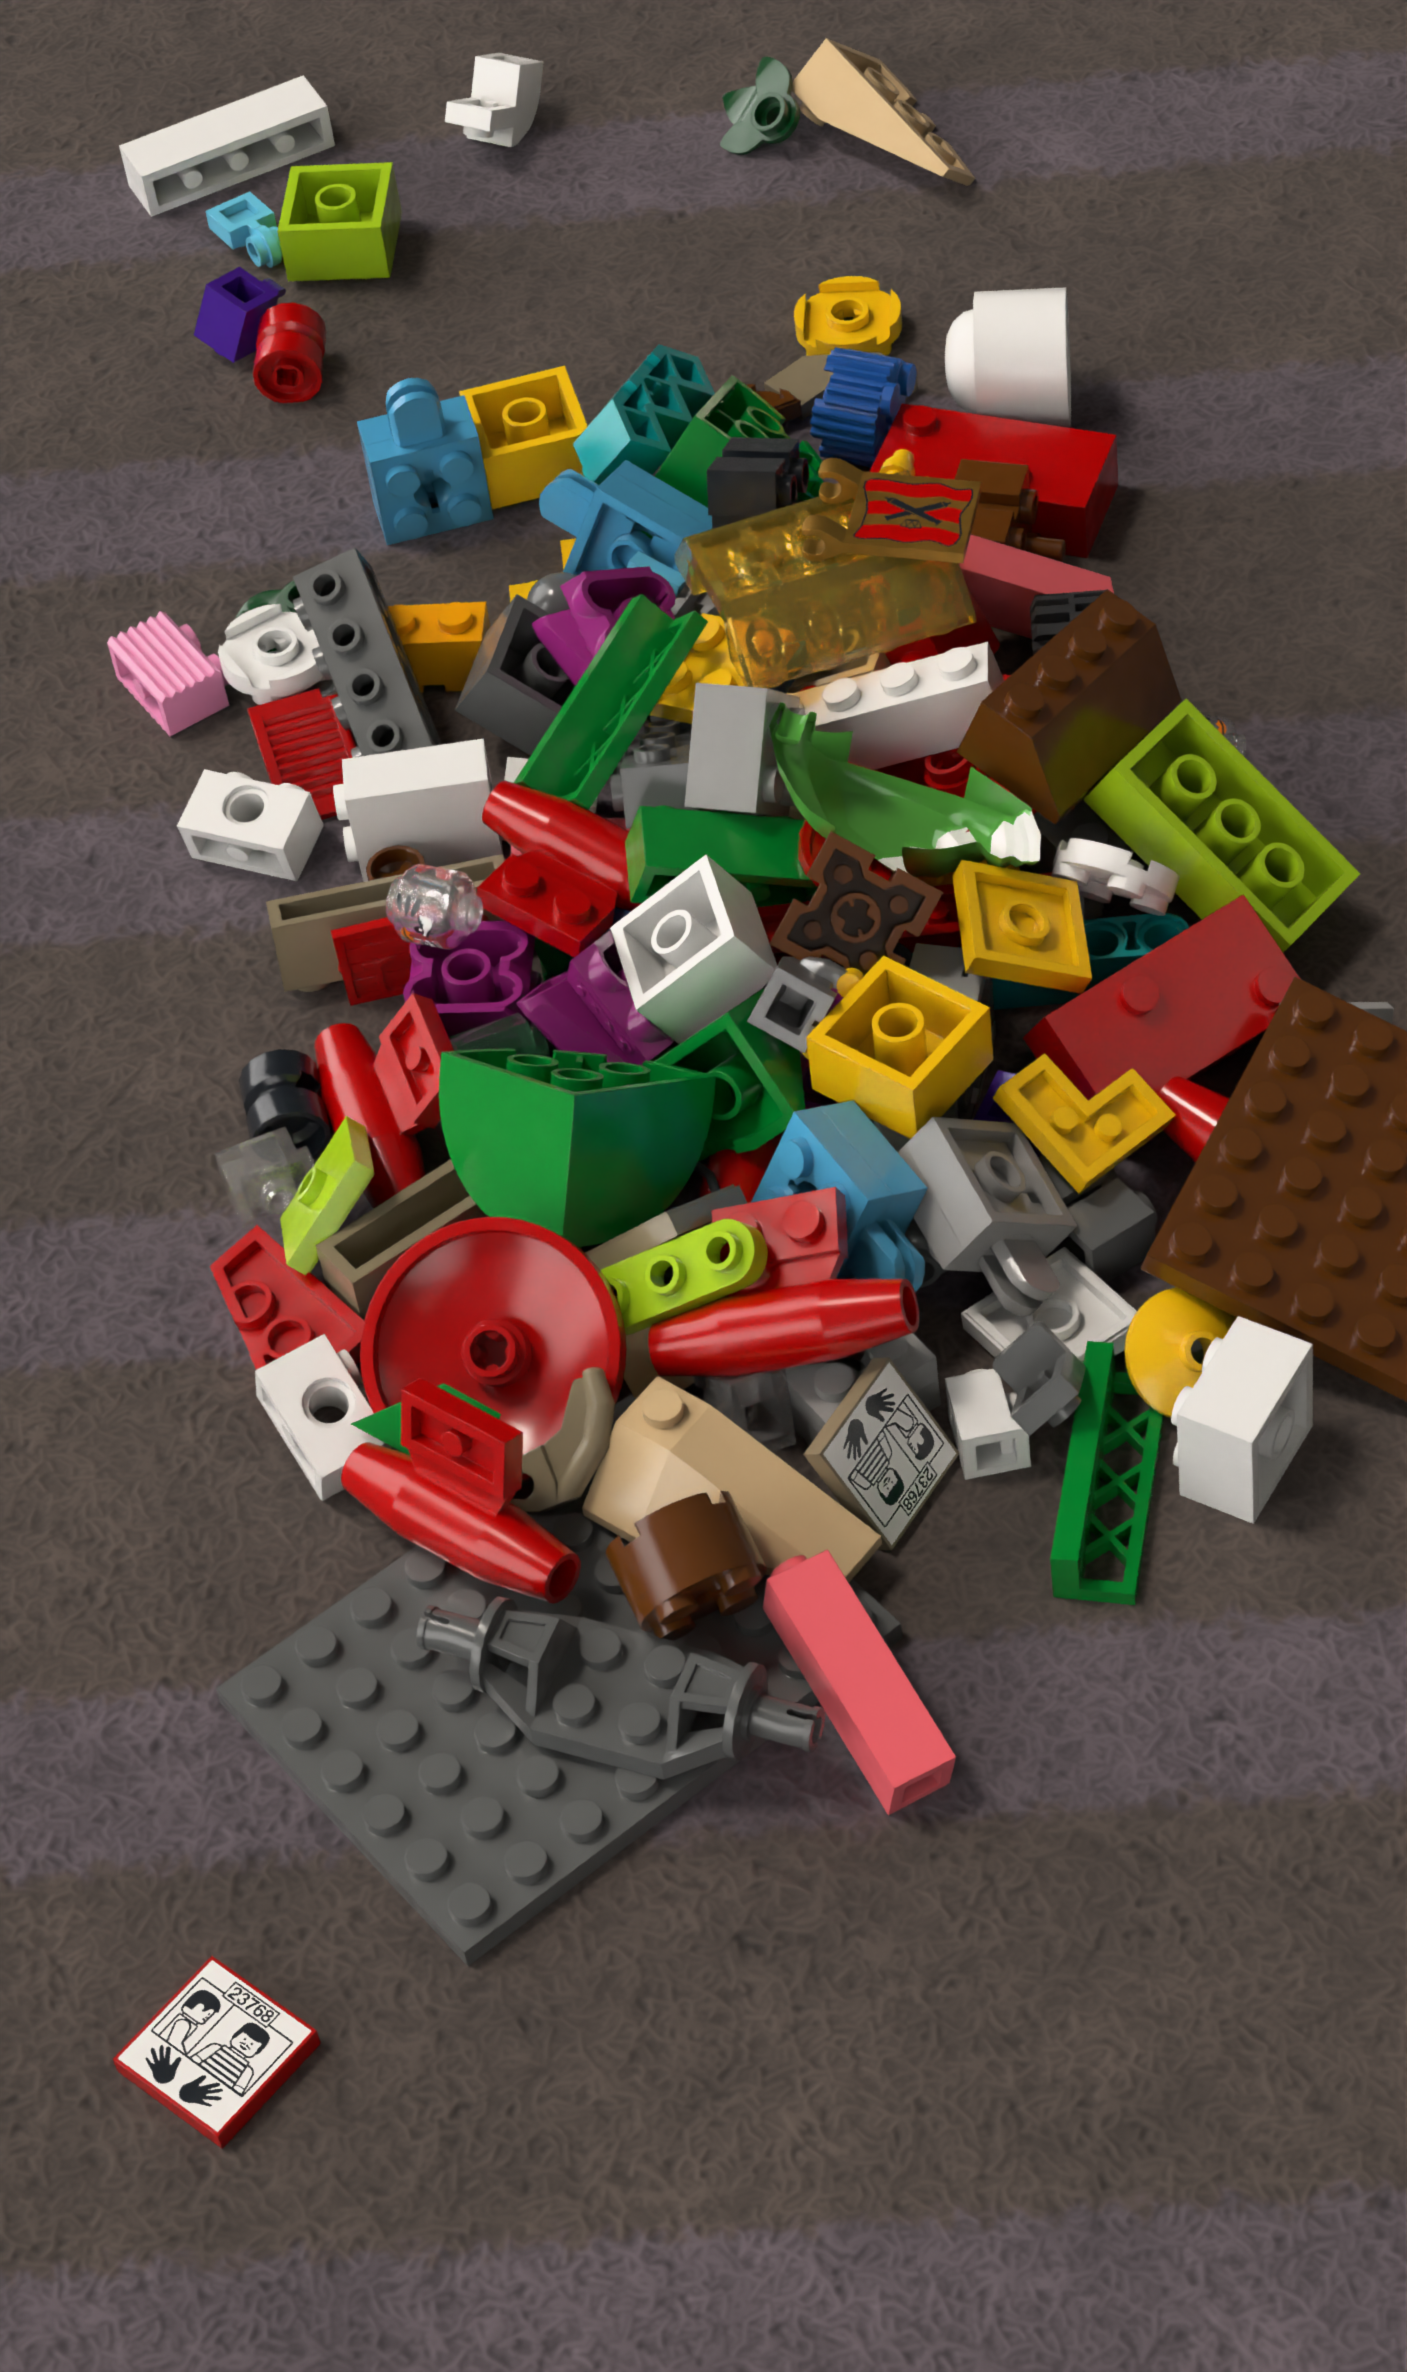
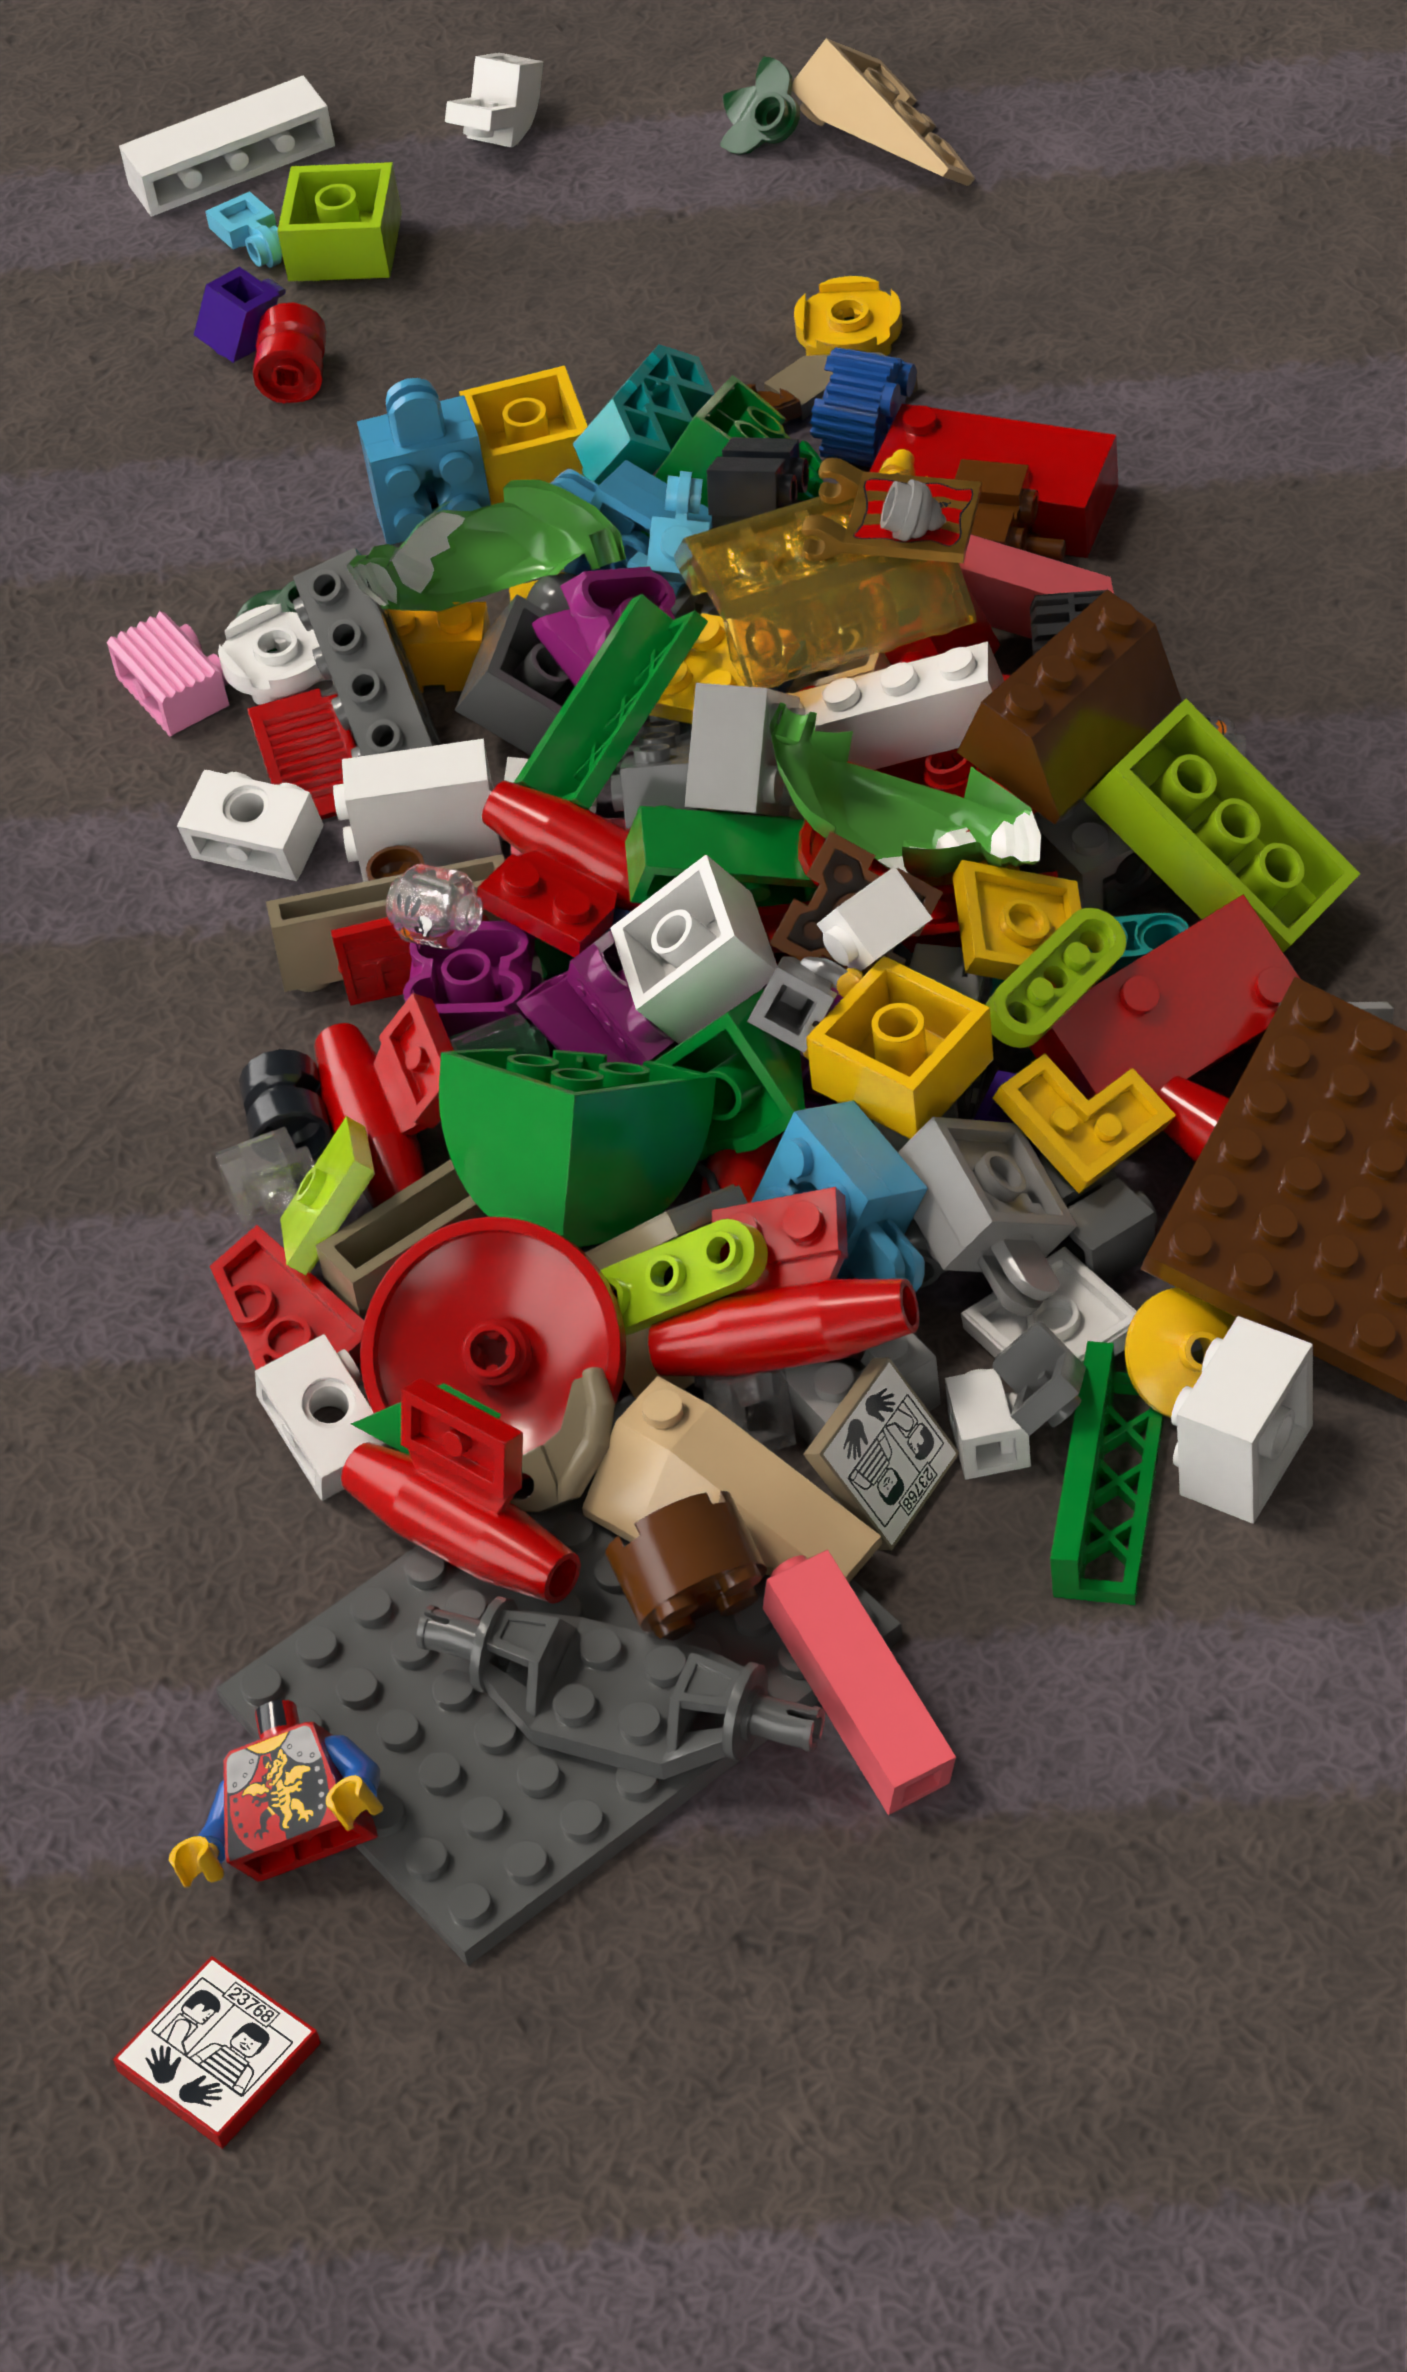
white piece [945,287,1071,427] -> none
white plate [1051,838,1179,916] -> none
none -> torso [169,1700,384,1888]
none -> bright green animal [346,480,626,611]
none -> medium azure plate [646,471,710,585]
none -> white brick [817,866,933,971]
none -> light grey plate [880,479,946,541]
none -> lime plate [986,908,1126,1048]

